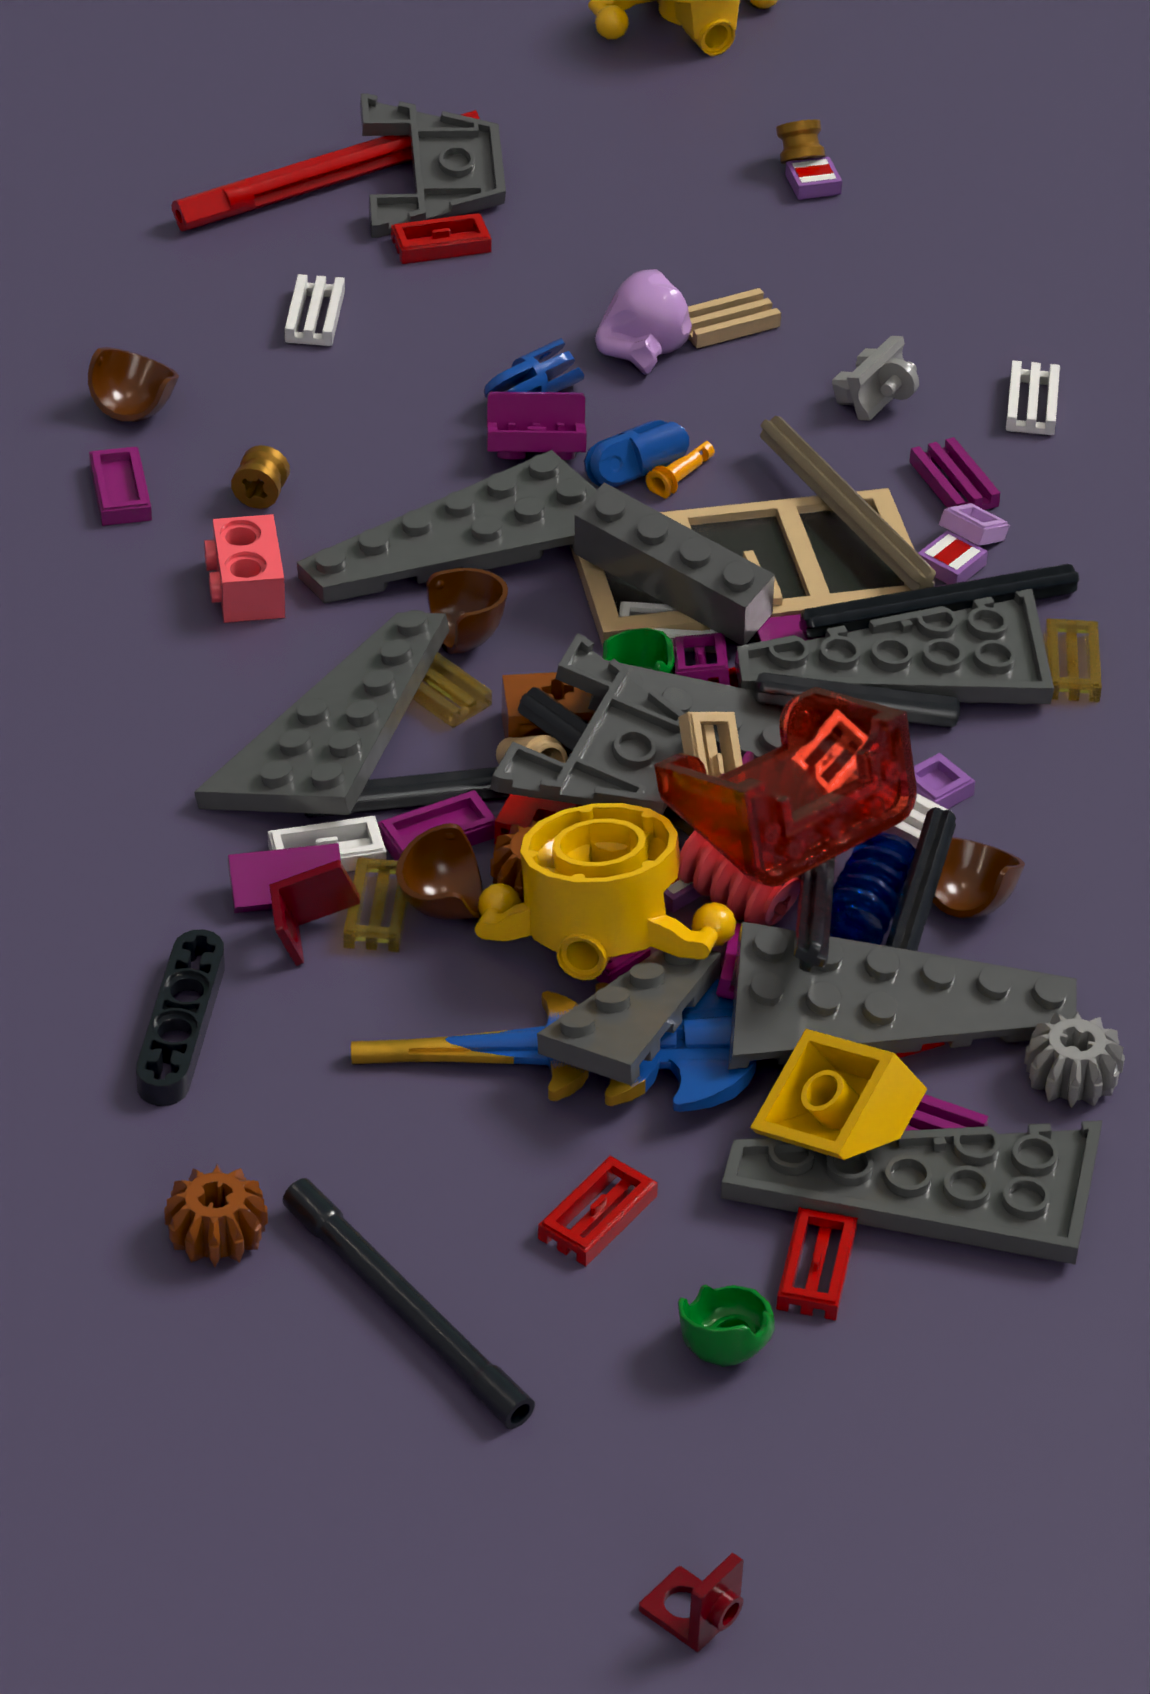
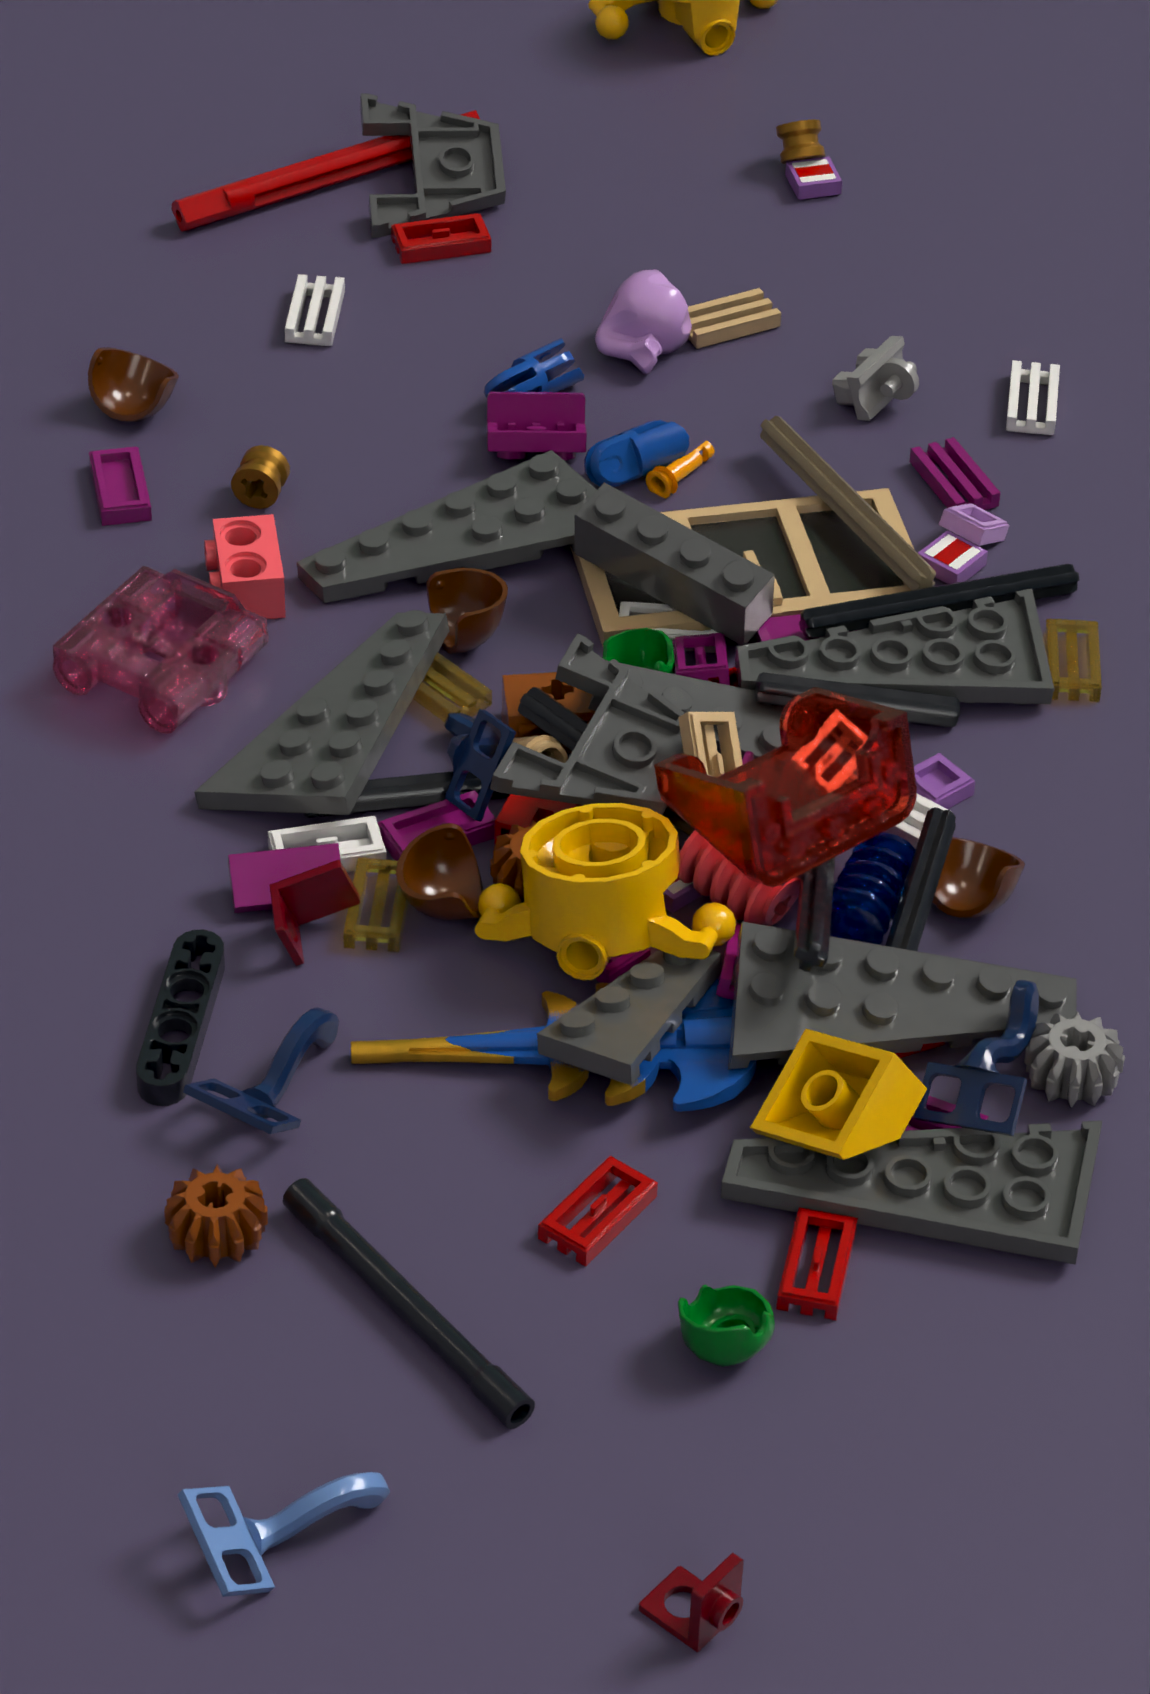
none -> clear pink piece [53,566,269,734]
none -> medium blue piece [177,1472,391,1597]
none -> dark blue piece [183,1007,339,1135]
none -> dark blue piece [444,709,516,821]
none -> dark blue piece [914,980,1039,1136]

